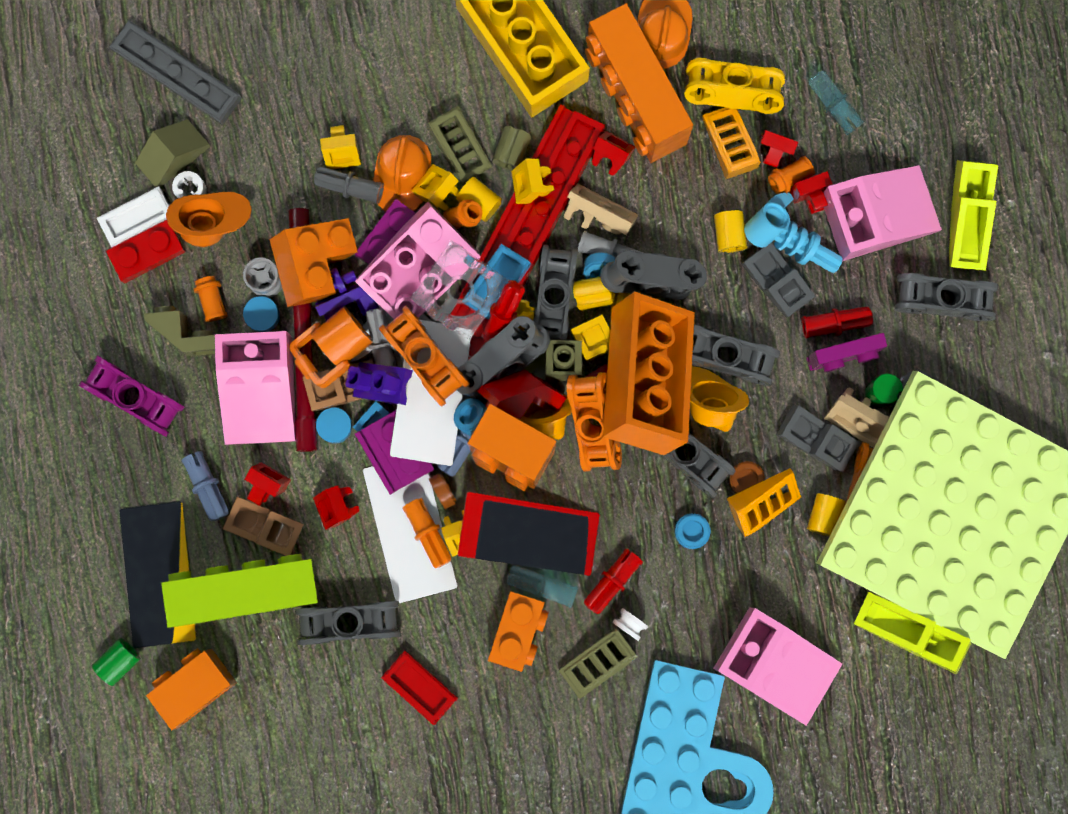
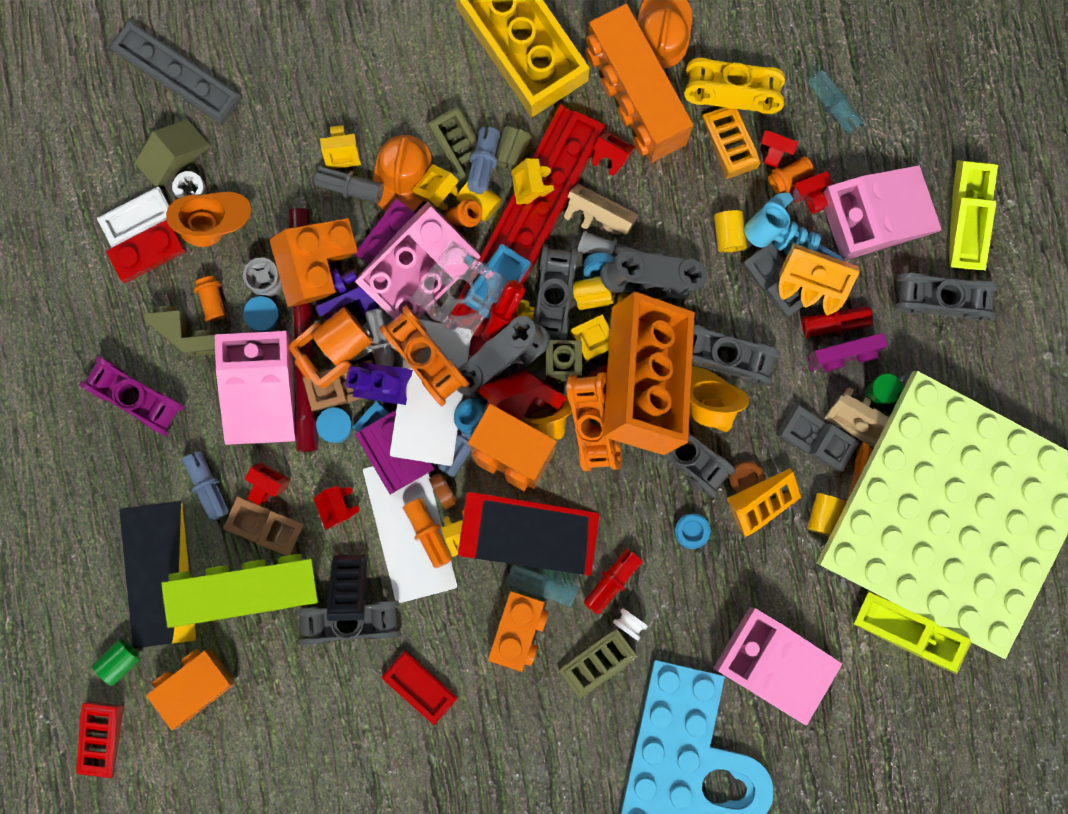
none -> red slope [76,701,124,778]
none -> black slope [326,555,369,621]
none -> sand blue axle [467,127,501,195]
none -> light orange plate [778,243,860,315]

